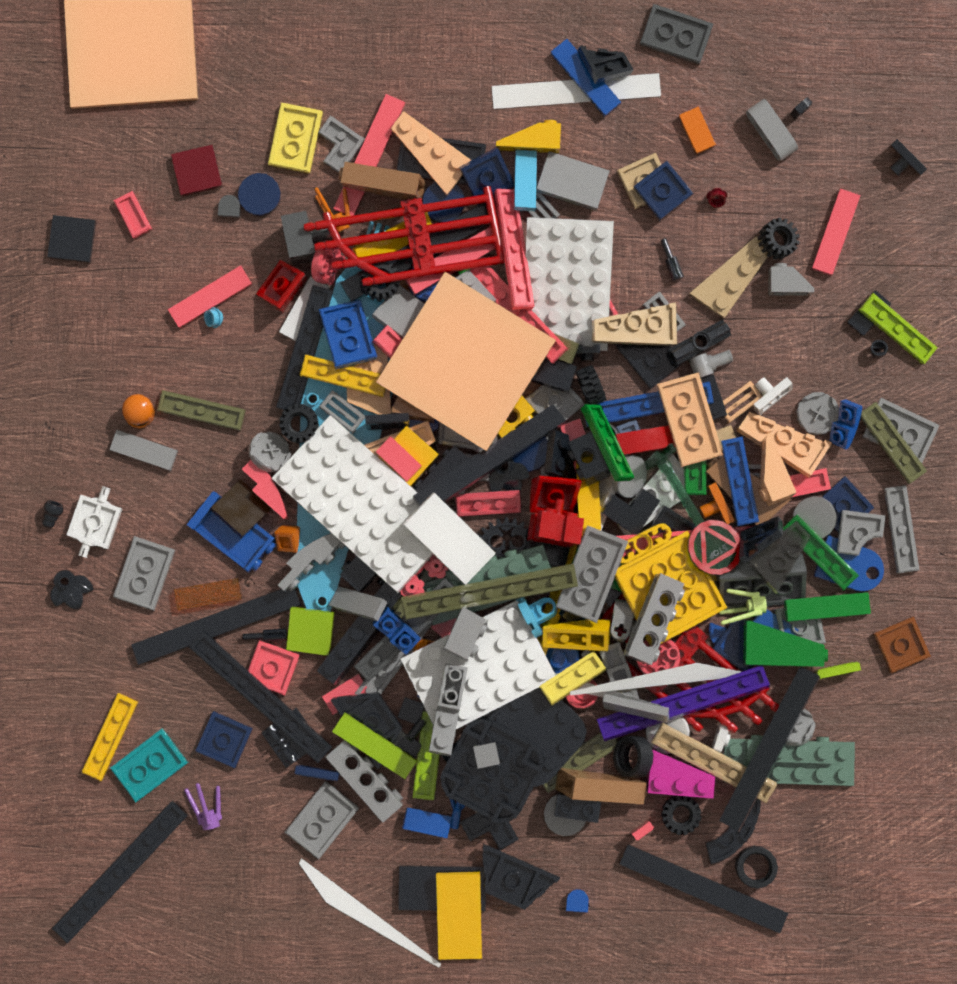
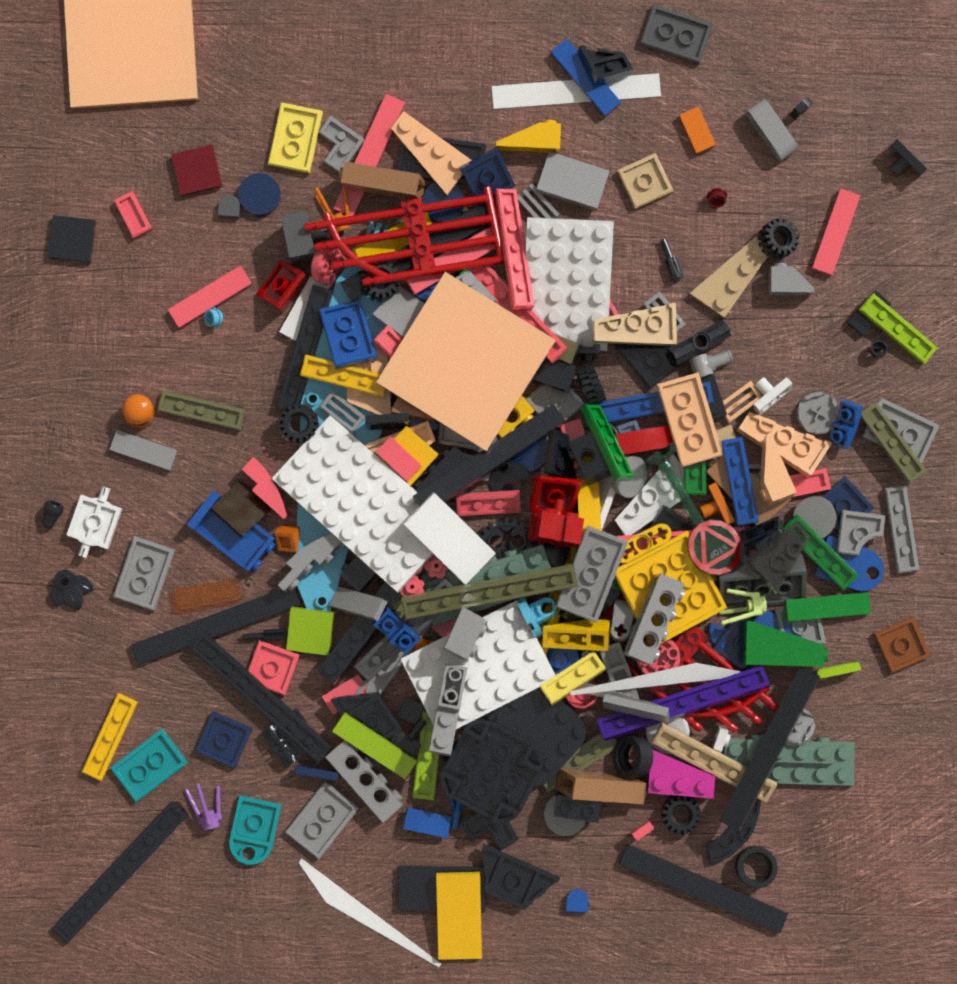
light grey tile [248,432,291,473] -> none
light grey tile [473,742,500,769] -> none
medium azure tile [514,150,537,211] -> none
black tile [601,488,660,535] -> none
dark blue tile [633,161,694,221] -> none
none -> teal tile [229,795,282,865]

